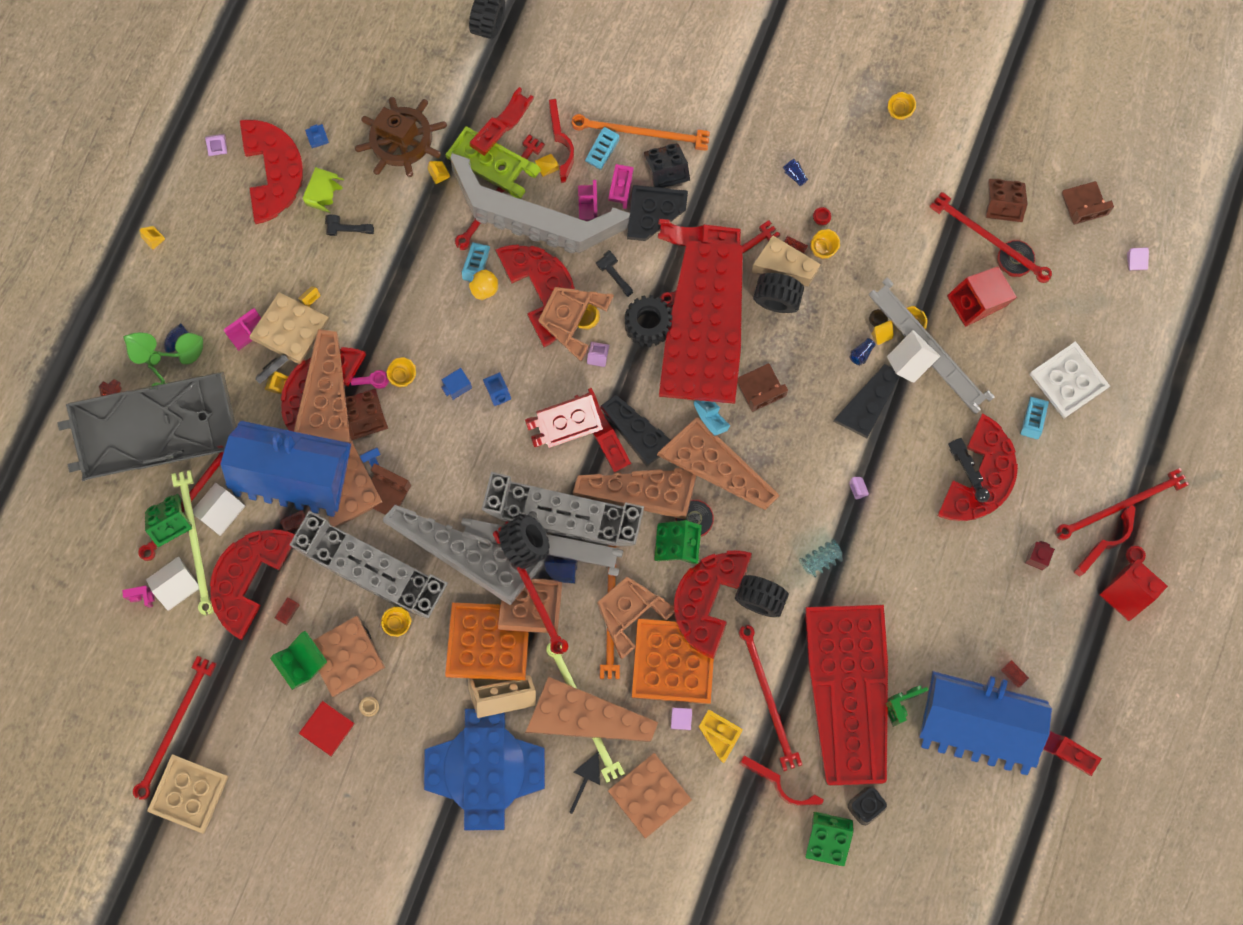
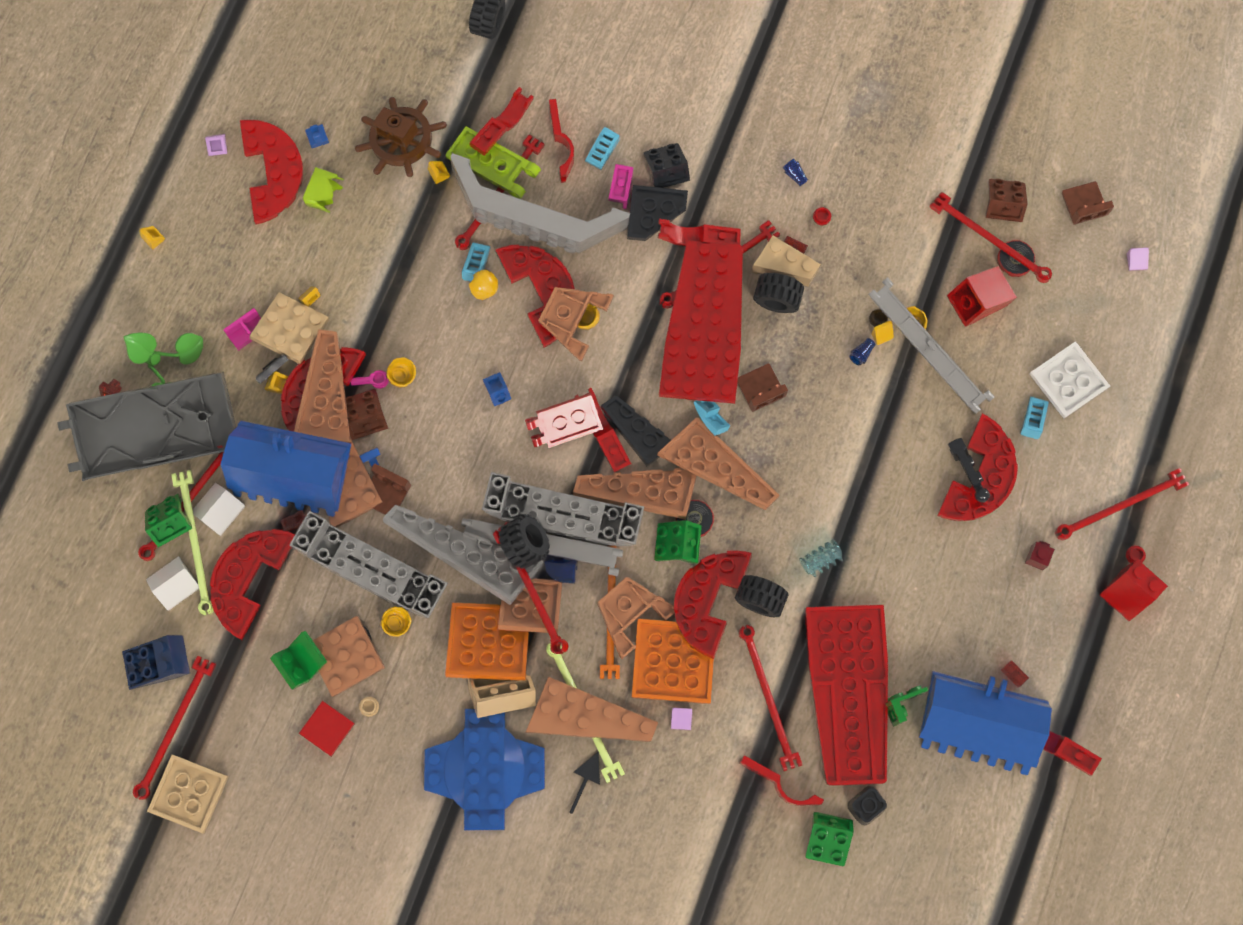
dark pink bracket [122,586,155,608] -> none
clear blue brick [164,323,188,353] -> none
clear red piece [275,597,300,626] -> none
black brick [325,214,374,236] -> none
blue brick [441,368,472,400] -> none
yellow slope [535,154,559,177] -> none
orange hinge [571,114,710,151] -> none
dark pink panel [578,180,598,222] -> none
lavender slope [587,342,609,367] -> none
black brick [596,250,633,297] -> none
nougat plate [608,753,692,839] -> none
black tyre [625,295,672,347] -> none
yellow wing [699,710,743,763] -> none
yellow hair [810,229,840,259] -> none
black wing [833,364,899,439] -> none
lavender slope [849,477,869,500] -> none
yellow hair [887,92,916,120] -> none
white slope [887,330,940,383] -> none
red piece [1074,505,1136,577] -> none
none -> dark blue slope [122,635,190,690]

